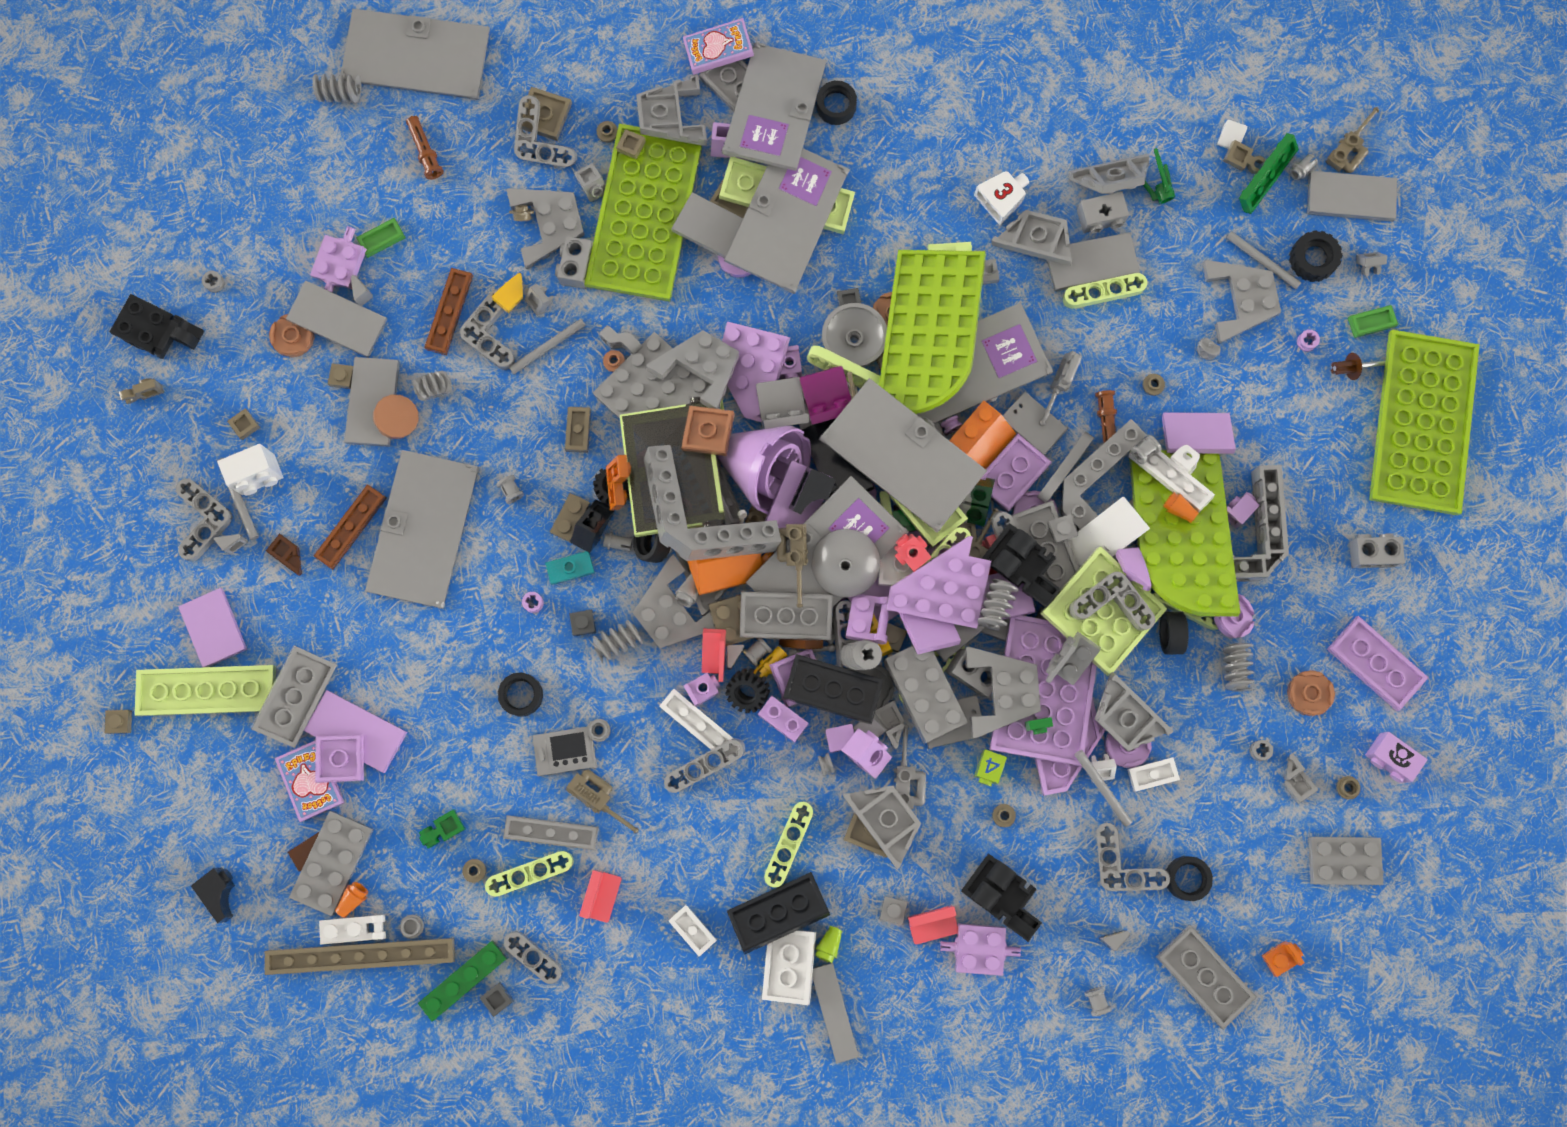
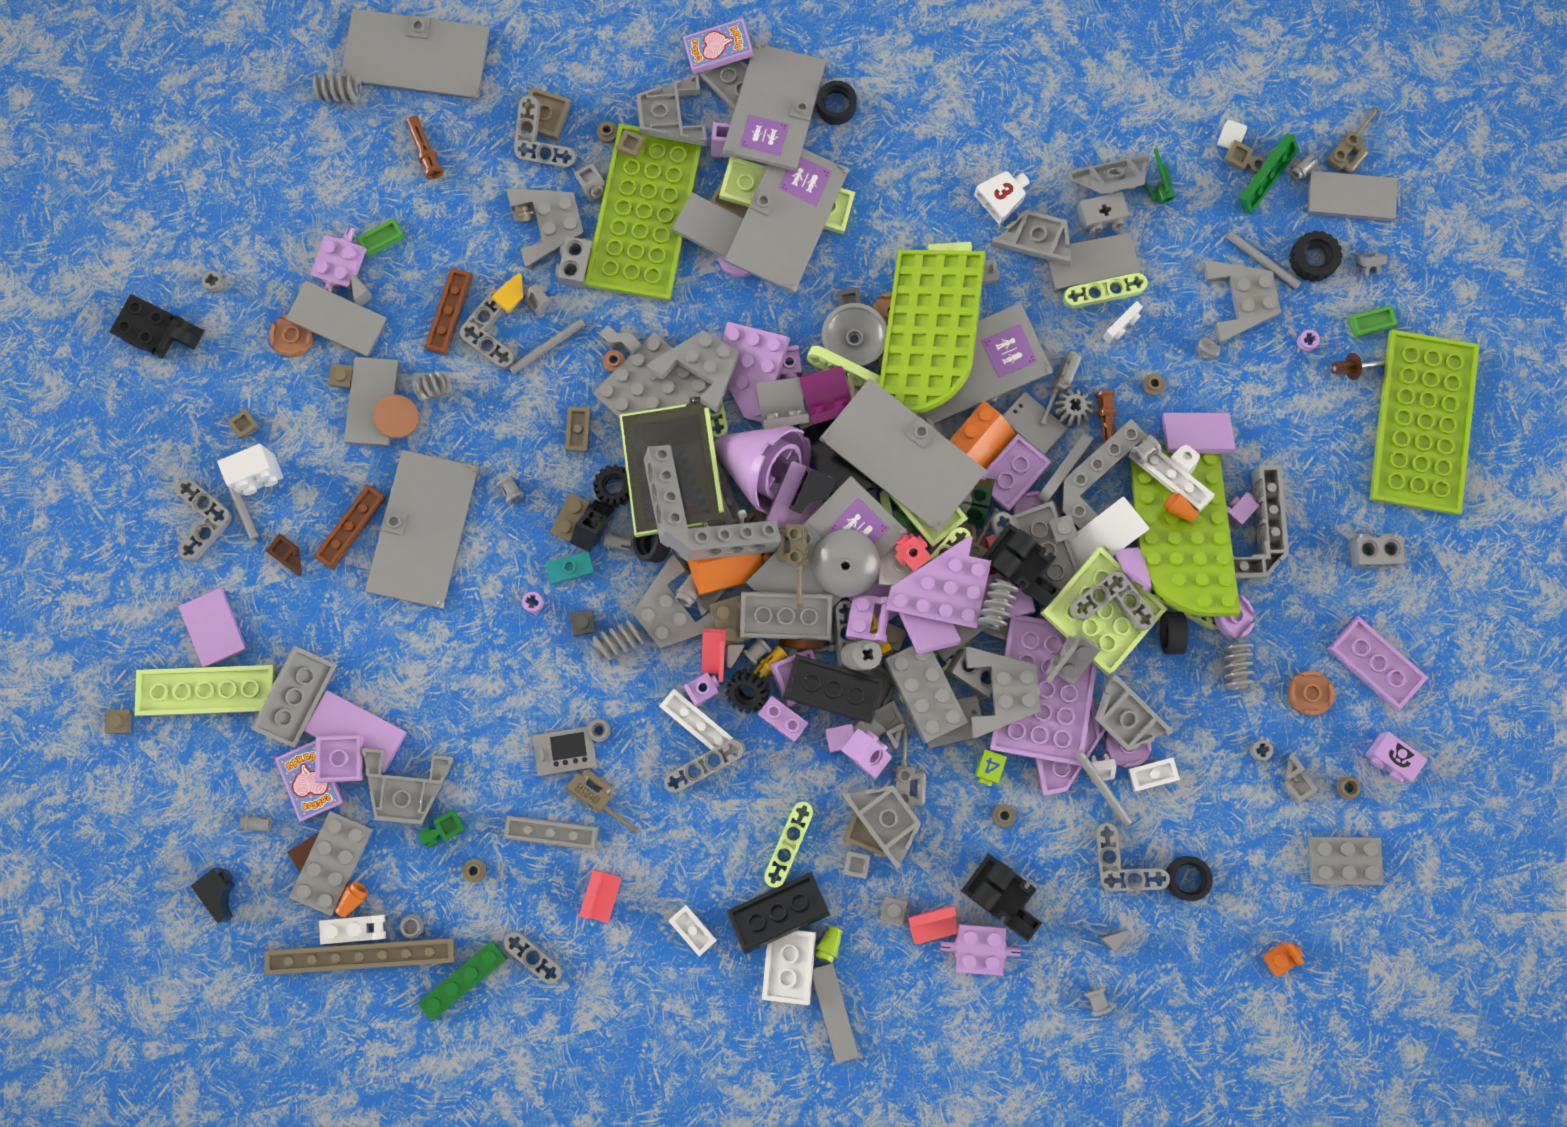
dark tan plate [119,378,165,404] -> none
light grey slope [214,534,248,555] -> none
dark grey plate [480,982,514,1017] -> none
yellowish green beam [485,851,574,897] -> none
black tyre [498,672,543,717] -> none
orange plate [606,455,631,510] -> none
nougat tile [681,406,735,456] -> none
light grey bush [817,753,834,776] -> none
lavender bush [941,415,963,435] -> none
green plate [1025,717,1053,735] -> none
light grey tile [1156,925,1257,1030] -> none
none -> light grey pin [239,814,272,832]
none -> light grey wing [362,748,454,825]
none -> light grey plate [843,851,870,879]
none -> light grey gear [1055,389,1093,427]
none -> white plate [1102,301,1143,343]

